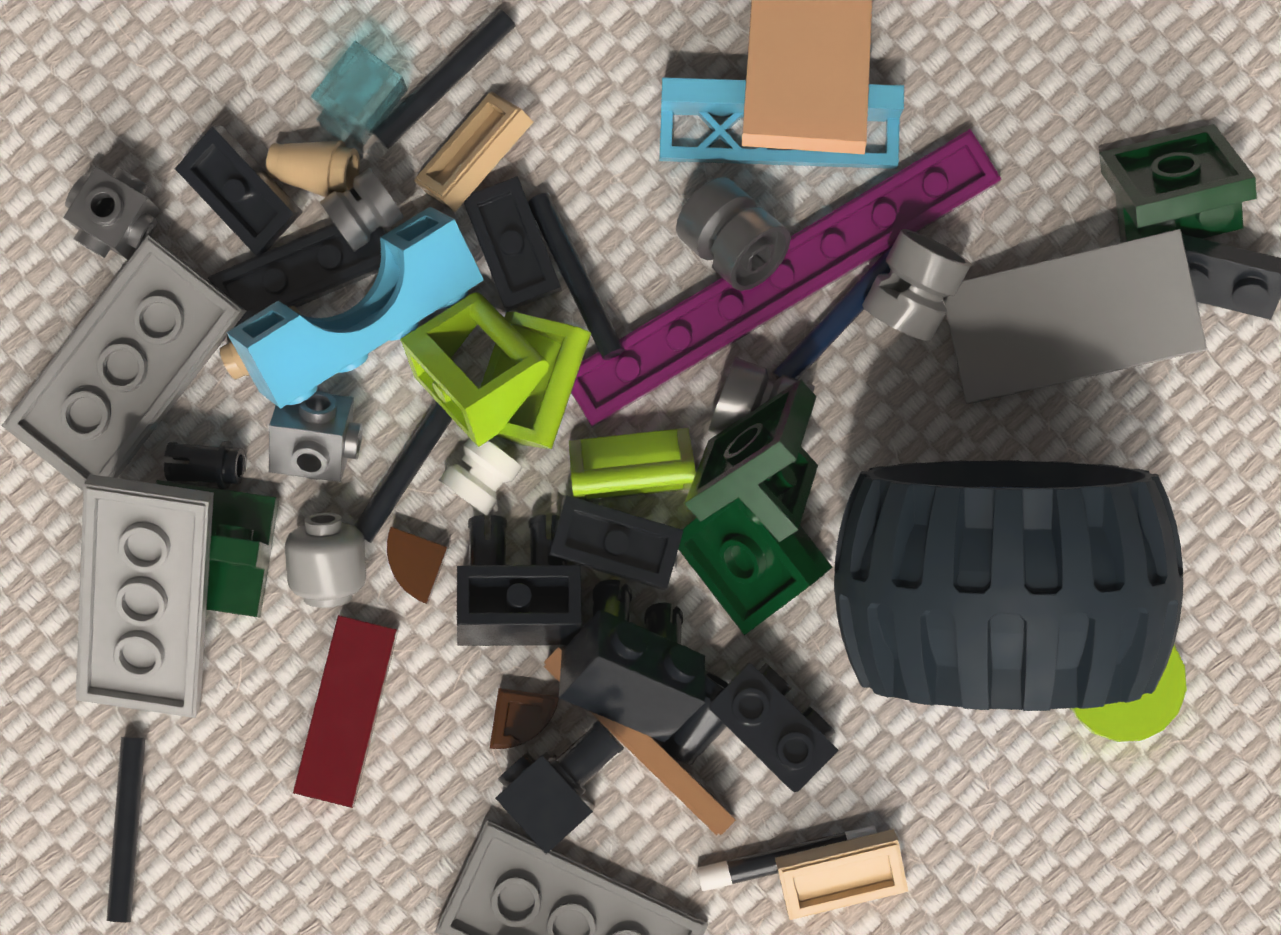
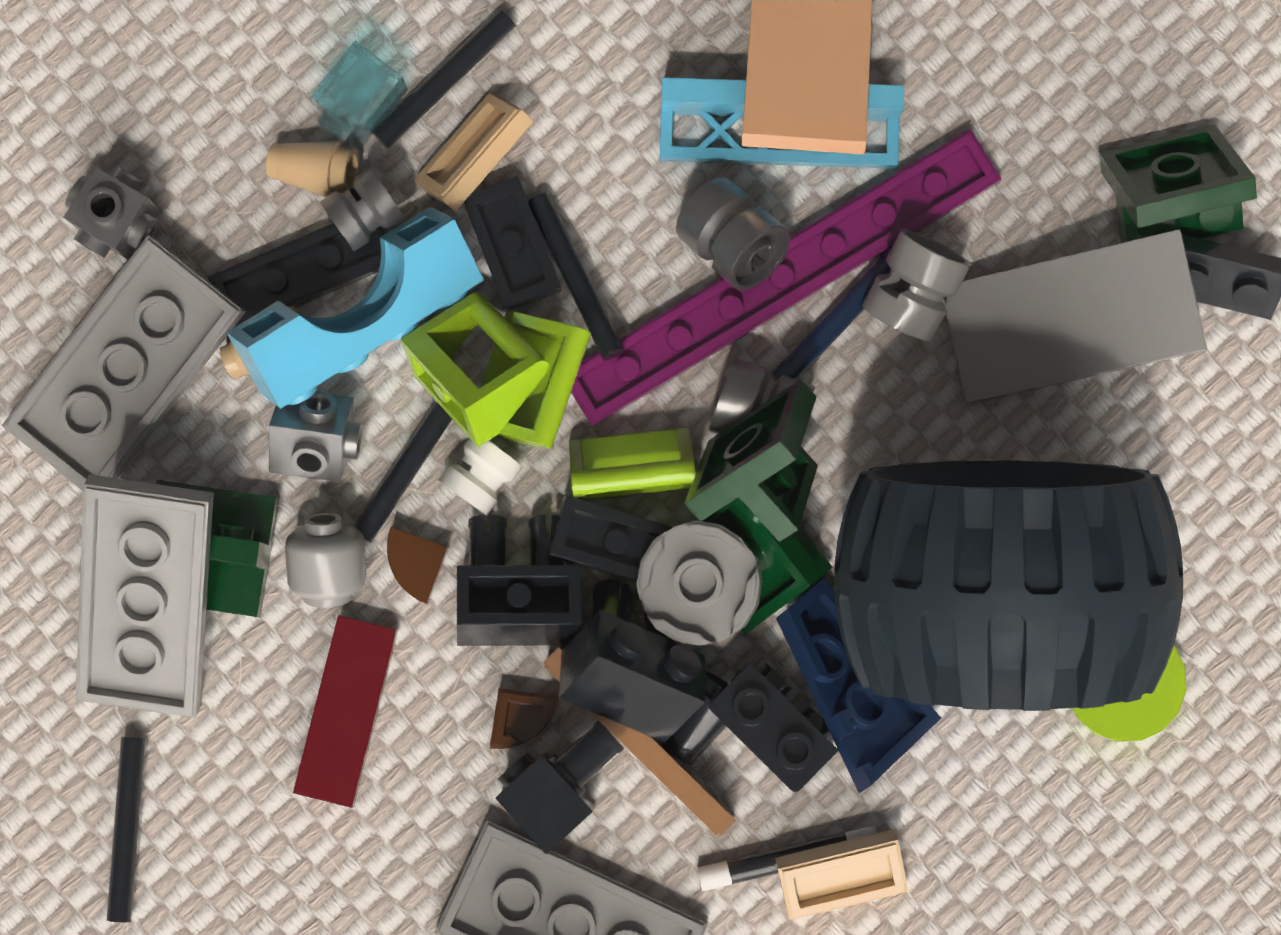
black pin [164,441,245,489] -> none
black plate [175,125,303,255] -> none
none -> light grey tile [637,521,763,646]
none -> dark blue wing [776,578,941,793]

